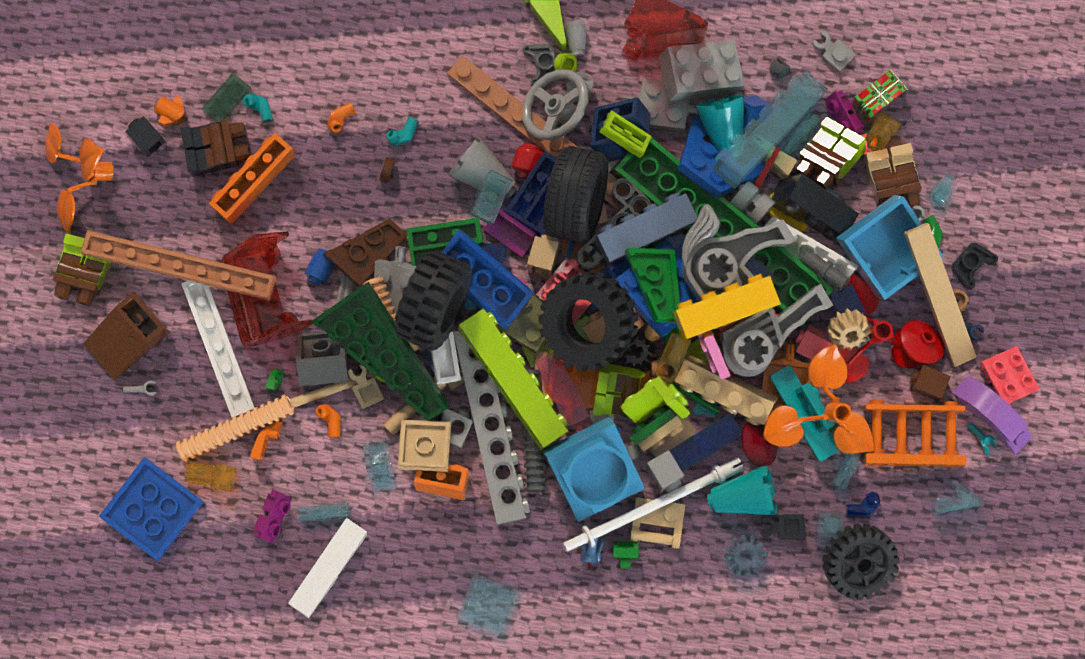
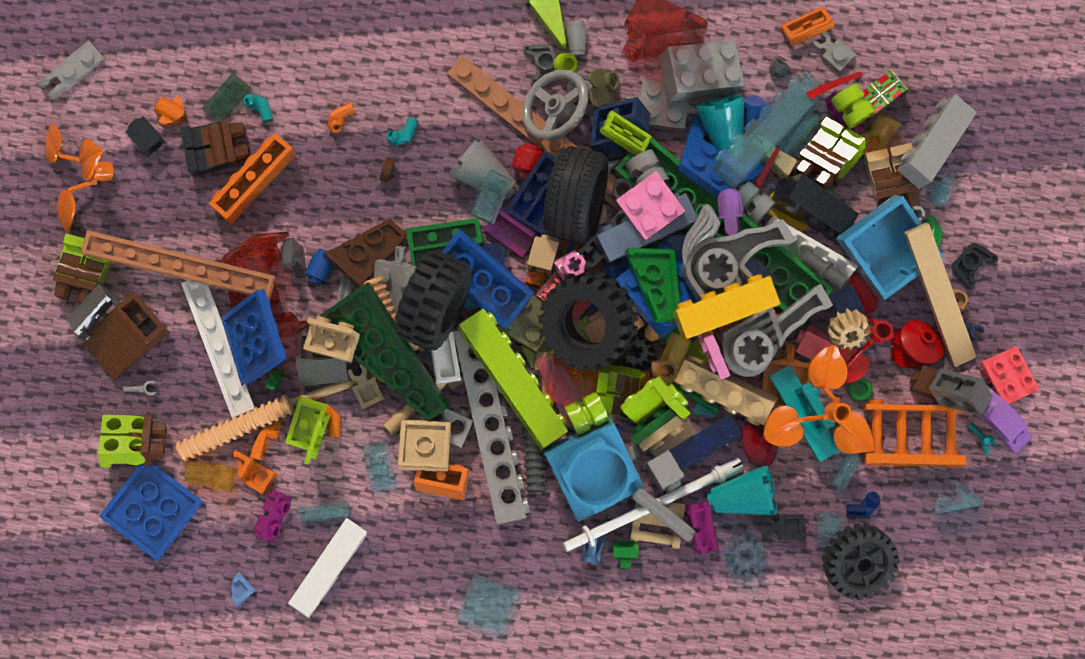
none -> light grey hinge [39,40,105,100]
none -> dark grey hinge [67,284,120,340]
none -> lime hips [98,415,167,468]
none -> blue plate [221,289,286,386]
none -> medium blue tile [231,572,256,607]
none -> orange slope [233,450,278,496]
none -> dark grey piece [280,237,306,278]
none -> lime bracket [285,396,330,465]
none -> tan bracket [303,316,360,363]
none -> orange bush [525,271,548,289]
none -> bright pink piece [554,250,586,280]
none -> lime wheel [564,392,609,436]
none -> olive plate [588,69,620,108]
none -> bright pink plate [616,171,685,241]
none -> light grey wheel [625,149,669,185]
none -> light grey axle [633,488,696,541]
none -> magenta hinge [685,501,719,555]
none -> medium lavender arm [718,188,745,235]
none -> orange tile [780,7,835,46]
none -> red sticker [805,72,863,100]
none -> lime wheel [831,83,876,129]
none -> green tile [847,378,873,403]
none -> light grey brick [897,94,977,189]
none -> dark grey brick [929,368,993,416]

